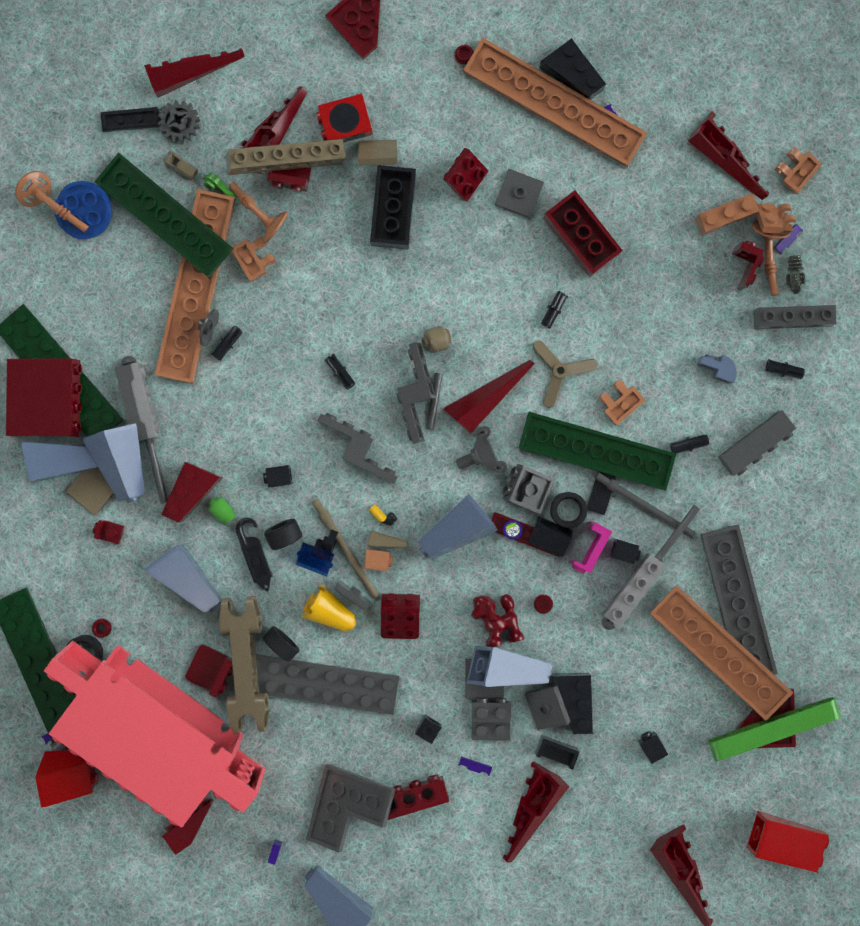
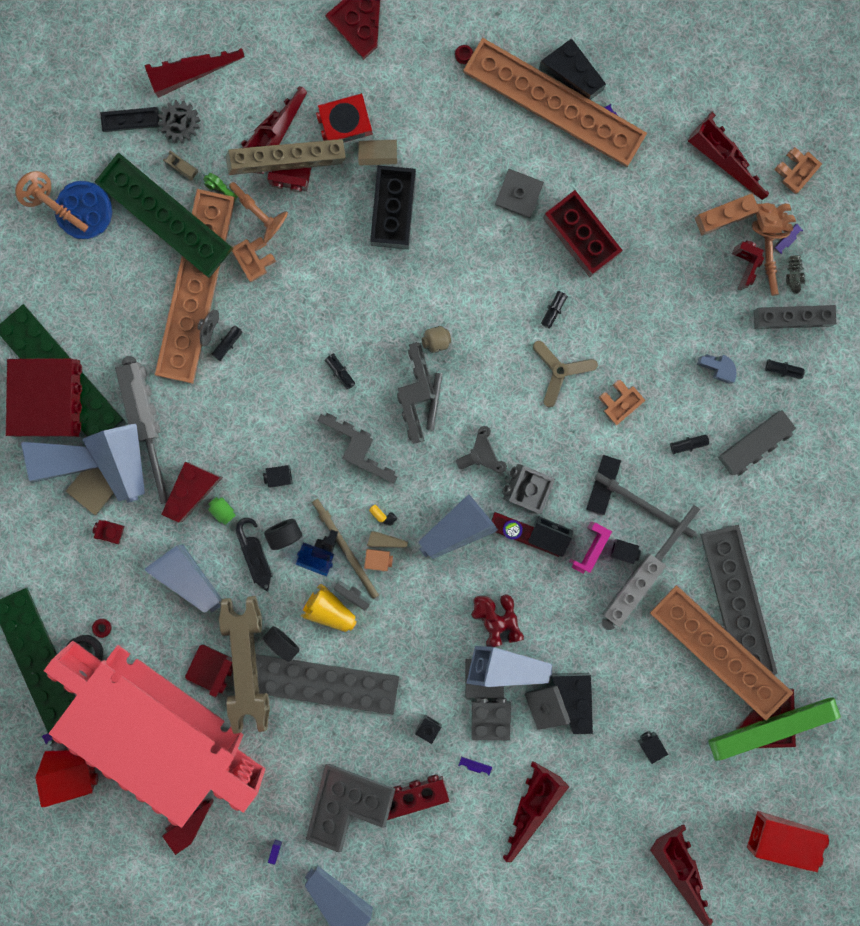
dark red bracket [381,593,420,639] -> none
dark red plate [443,148,488,202] -> none
dark red wedge [443,360,535,434] -> none
dark green plate [518,412,676,491] -> none
dark red plate [534,594,553,614] -> none
black panel [535,734,580,770] -> none
black tyre [550,492,588,528] -> none

